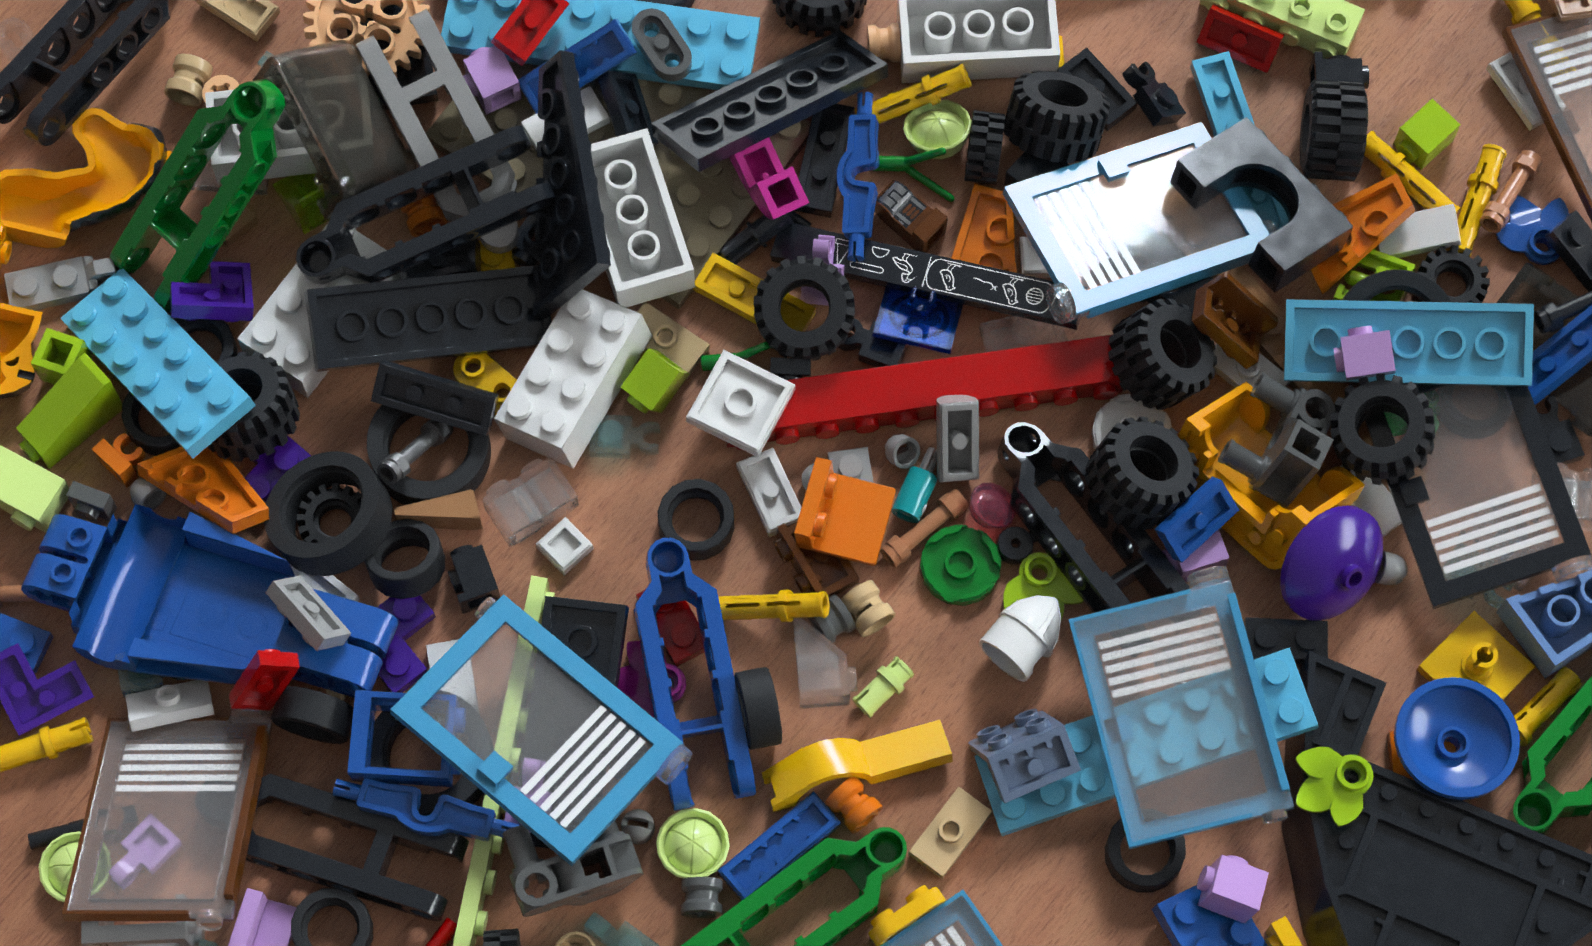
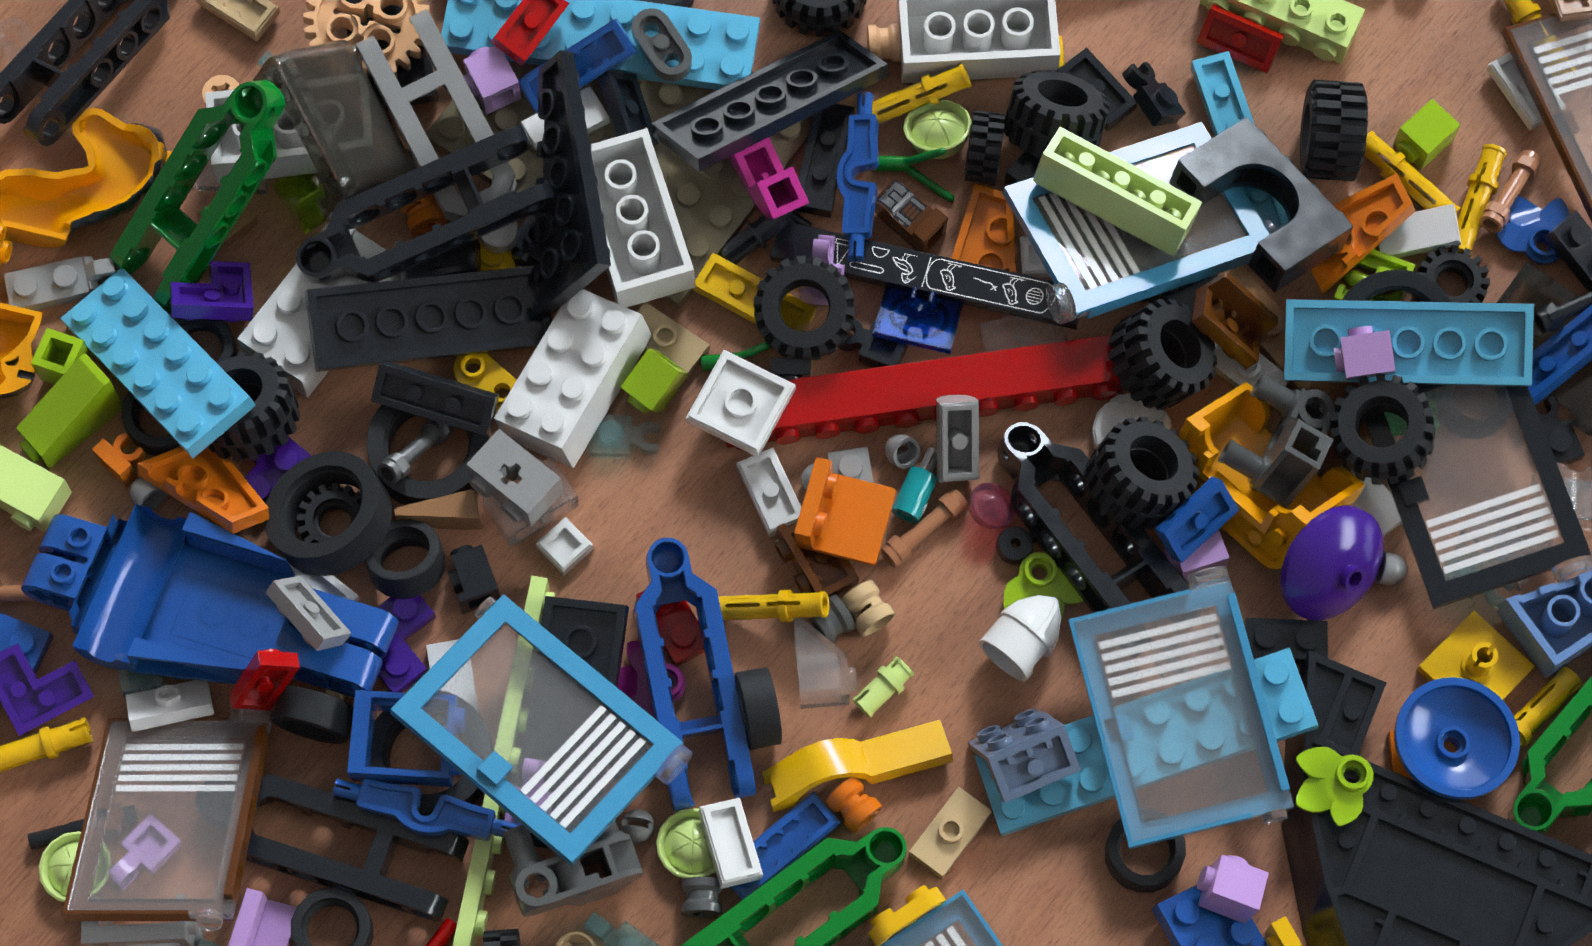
dark grey plate [66,481,117,521] -> none
tan wheel [164,54,213,107] -> none
black tyre [657,479,735,561] -> none
green tile [920,524,1001,606] -> none
black brick [1309,52,1369,89] -> none
none -> light grey brick [466,429,564,527]
none -> white tile [698,798,763,889]
none -> yellowish green brick [1032,127,1202,257]

